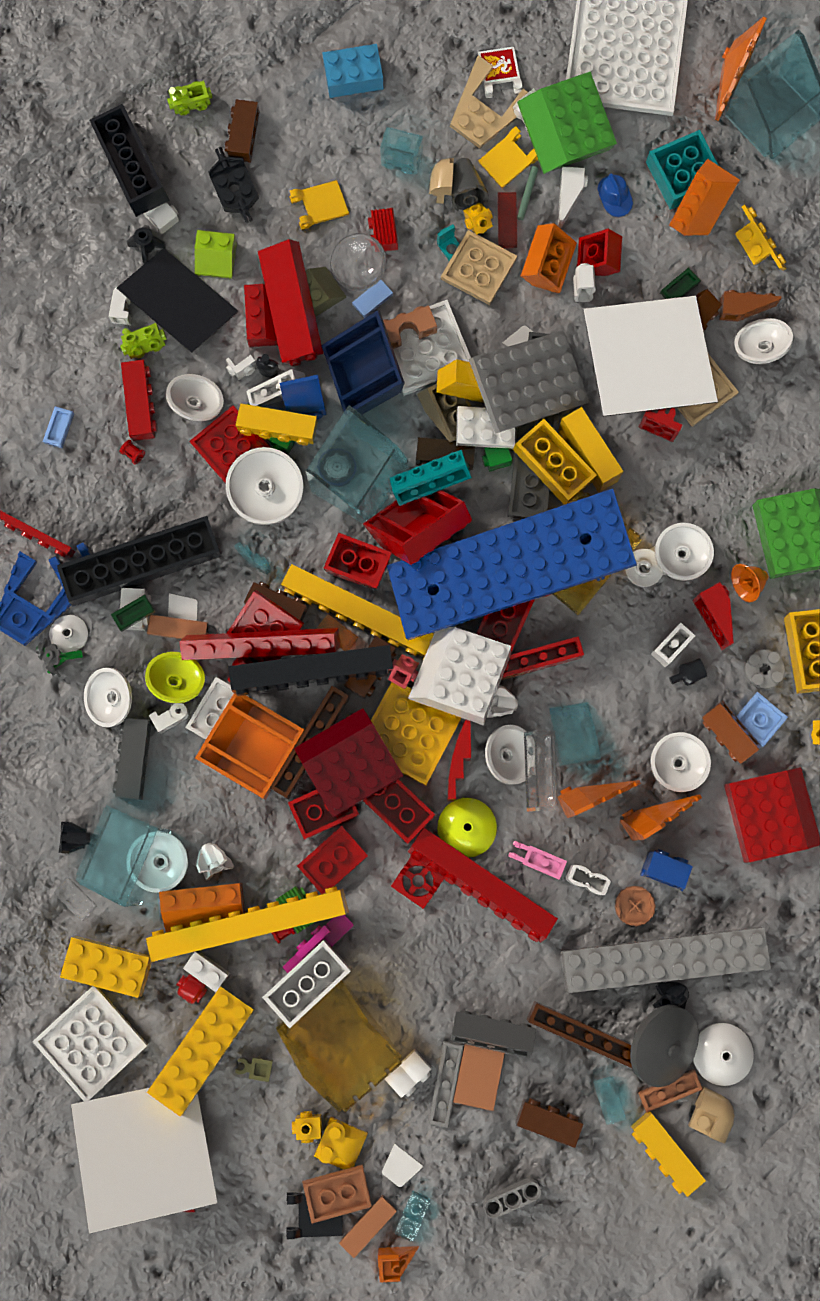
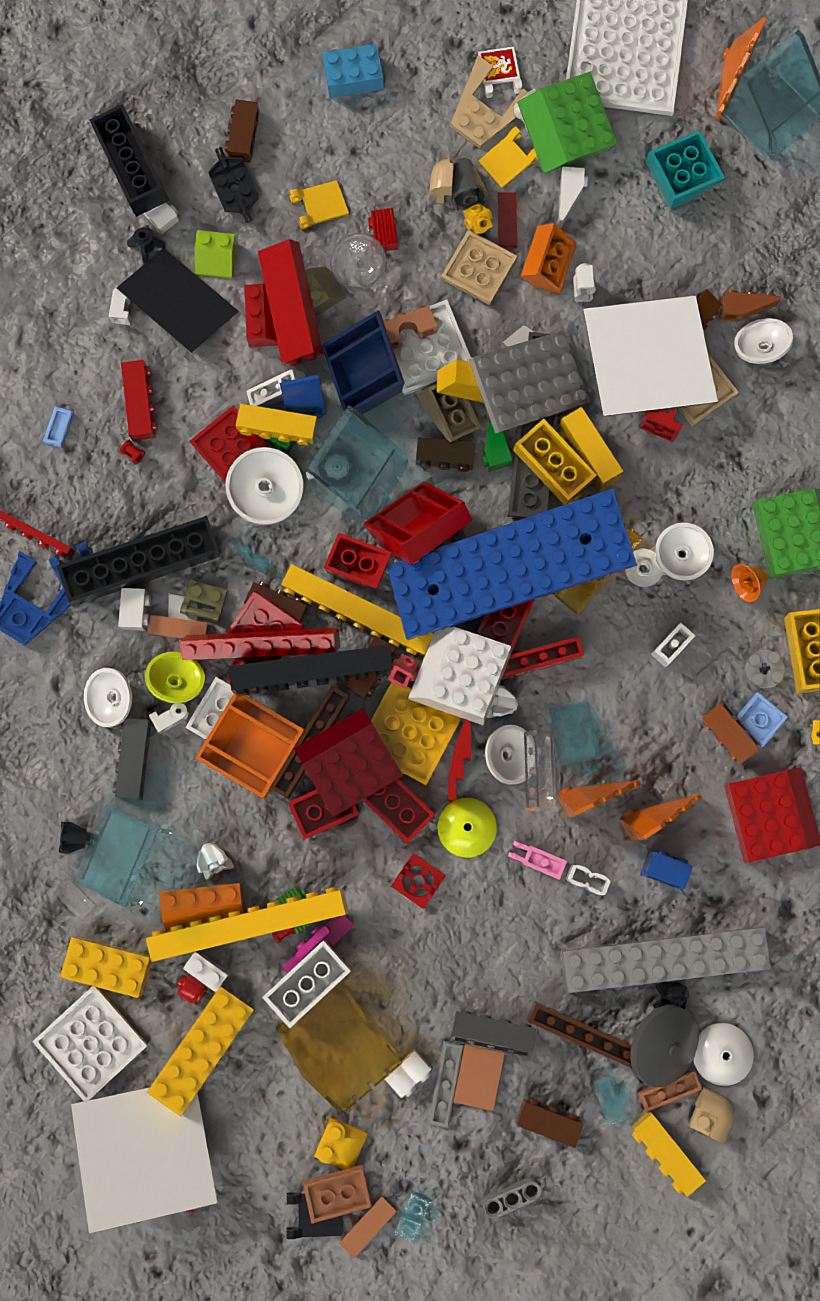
dark grey plant [36,638,83,677] -> none
white dish [49,615,88,652] -> none
dark green tile [111,594,155,632] -> none
lime brick [120,323,167,359] -> none
white dish [128,832,188,893] -> none
white dish [166,374,224,421] -> none
lime brick [167,80,213,116] -> none
white bracket [226,355,257,380] -> none
olive plate [235,1057,273,1082] -> none
black piece [256,354,279,378] -> none
yellow brick [292,1111,322,1143] -> none
red plate [297,826,368,894] -> none
clear orange tile [316,614,359,651] -> none
light blue tile [352,279,393,318] -> none
orange slope [378,1246,420,1282] -> none
clear light blue brick [380,127,423,175] -> none
white sticker [382,1144,424,1187] -> none
teal brick [390,449,472,506] -> none
red brick [408,828,558,943] -> none
teal bracket [437,224,460,261] -> none
white plate [456,406,515,449] -> none
sand green bar [517,166,538,220] -> none
red slope [577,228,622,276] -> none
blue piece [597,173,633,217] -> none
nougat tile [615,886,655,926] -> none
white dish [650,732,711,792] -> none
dark green tile [660,267,701,299] -> none
orange slope [669,159,740,236] -> none
black piece [669,658,708,686] -> none
red slope [692,582,734,650] -> none
yellow bracket [735,204,787,271] -> none
none -> olive plate [180,580,228,624]

